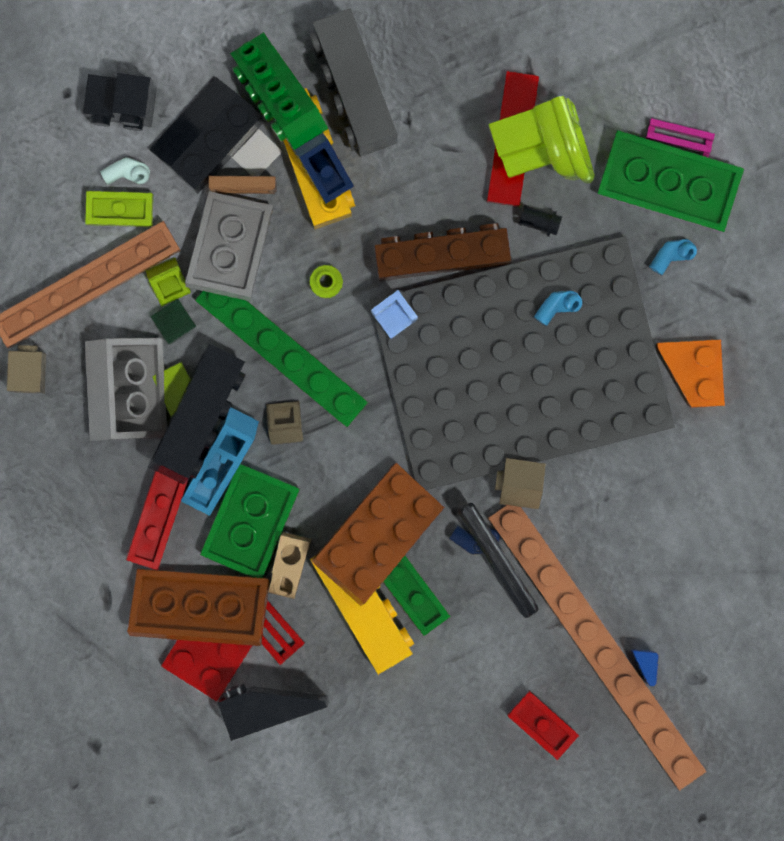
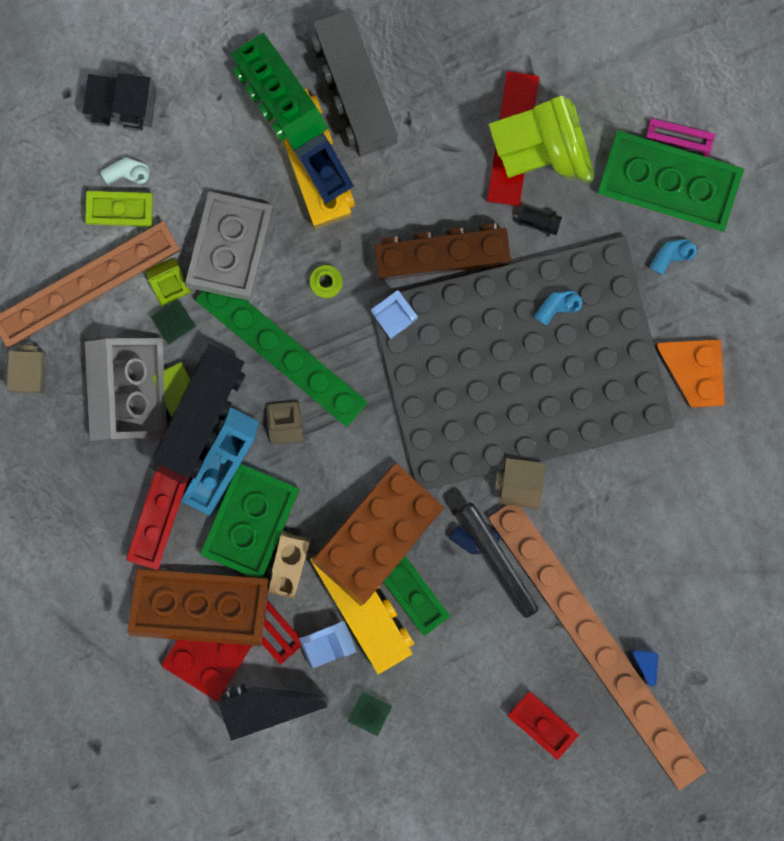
black slope [149,77,264,194] -> none
medium nougat tile [209,176,277,194] -> none
white sticker [232,129,282,176] -> none
none -> light blue panel [299,621,357,668]
none -> clear green plate [348,691,392,736]

